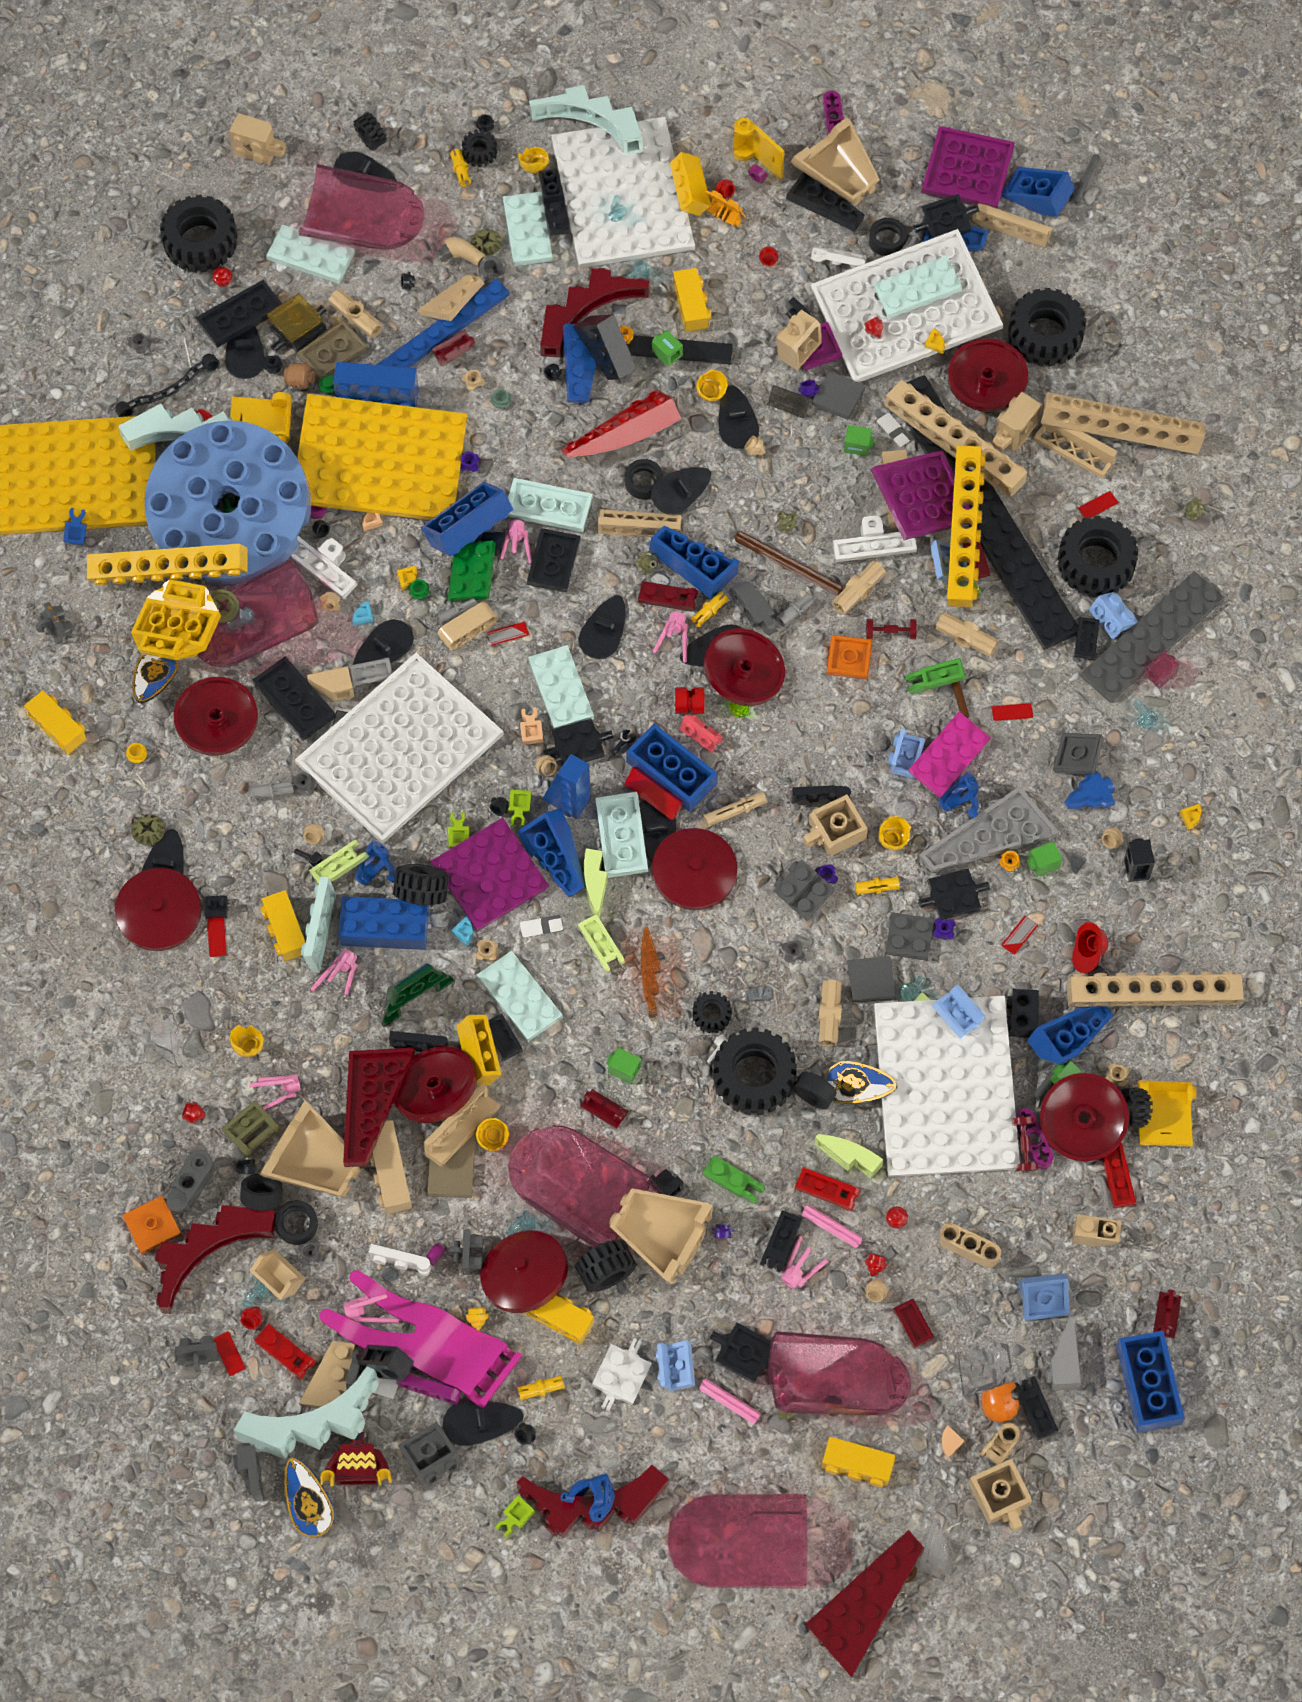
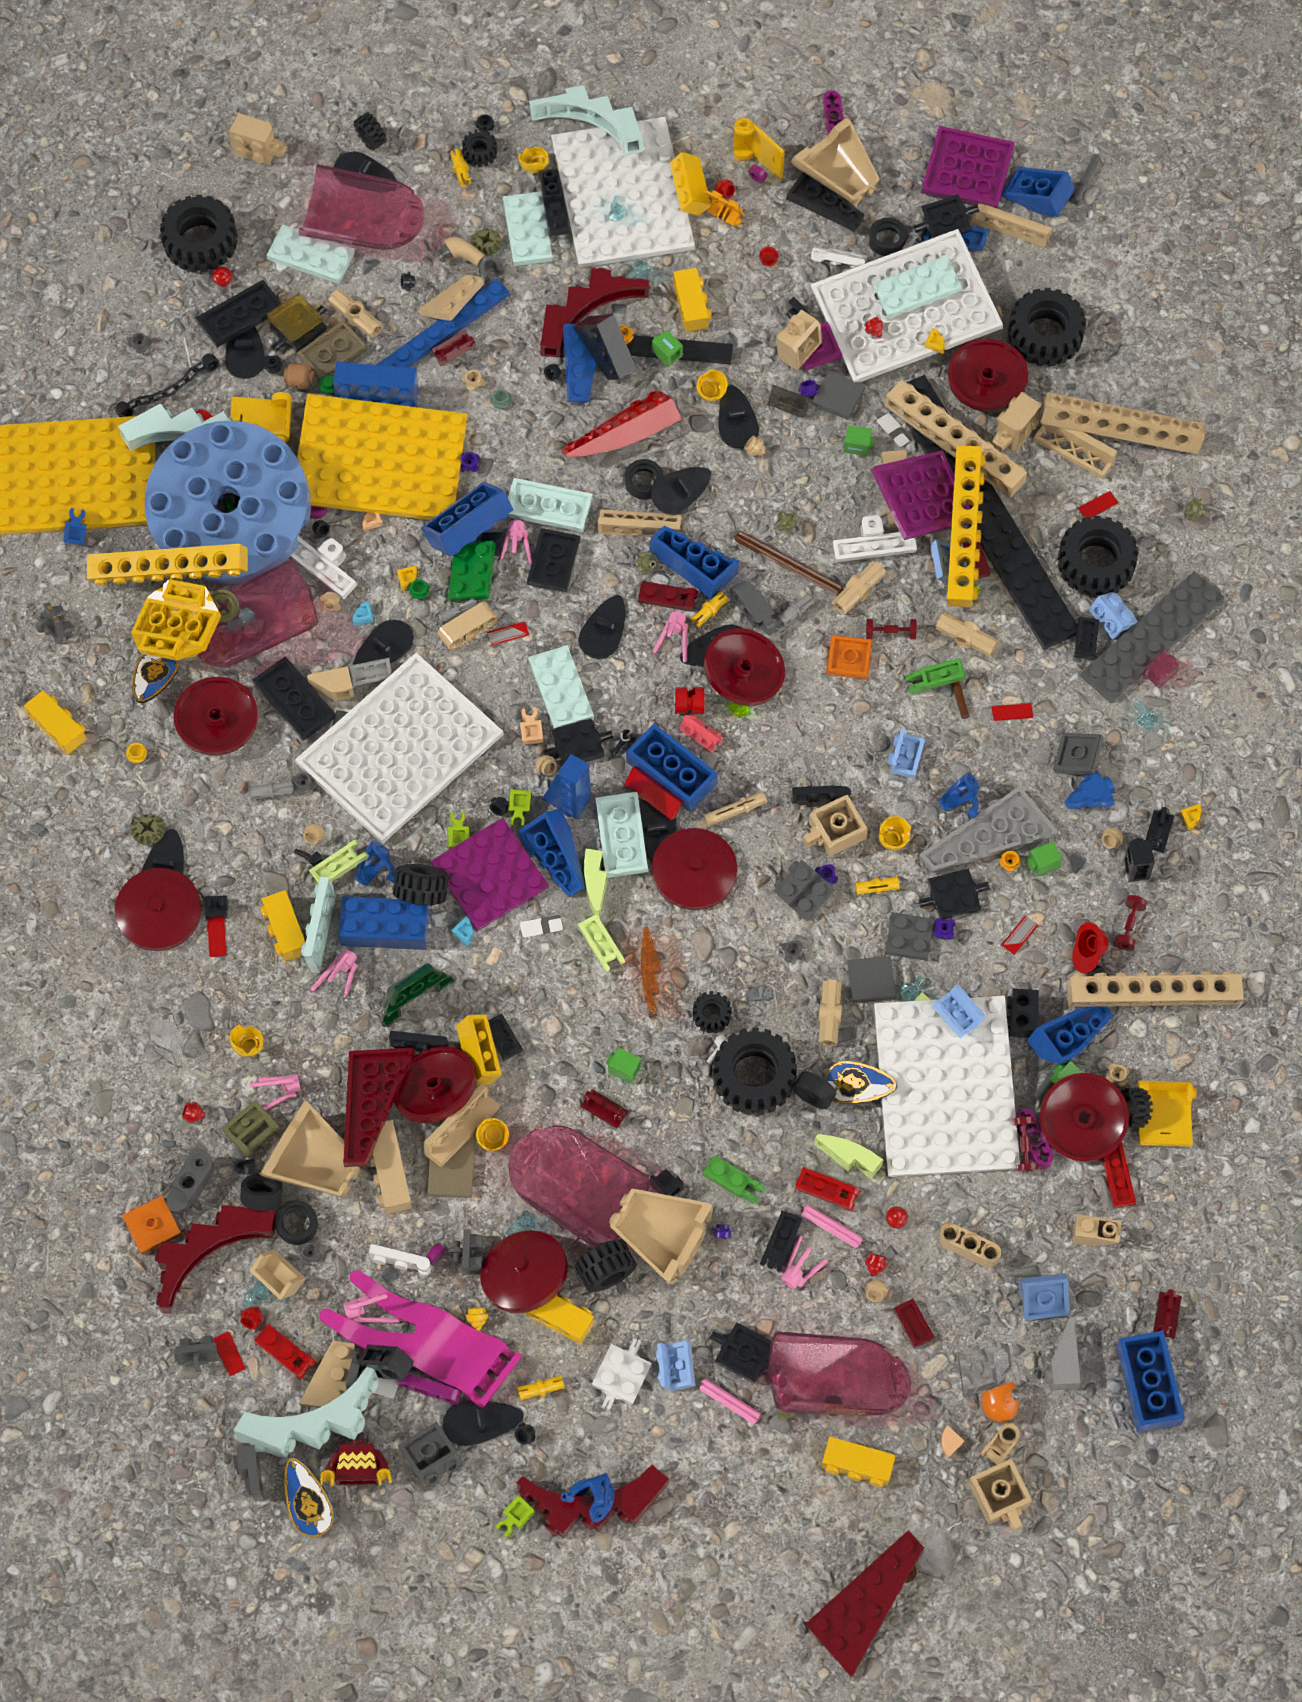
tan plate [476,940,498,961] -> none
light aqua plate [477,951,563,1042] -> none
clear pink windscreen [668,1494,807,1589] -> none
dark pink plate [908,712,991,798] -> none
black hinge [1015,1376,1059,1441] -> none
none -> dark red wheel [1113,895,1148,951]
none -> black hinge [1145,807,1174,853]

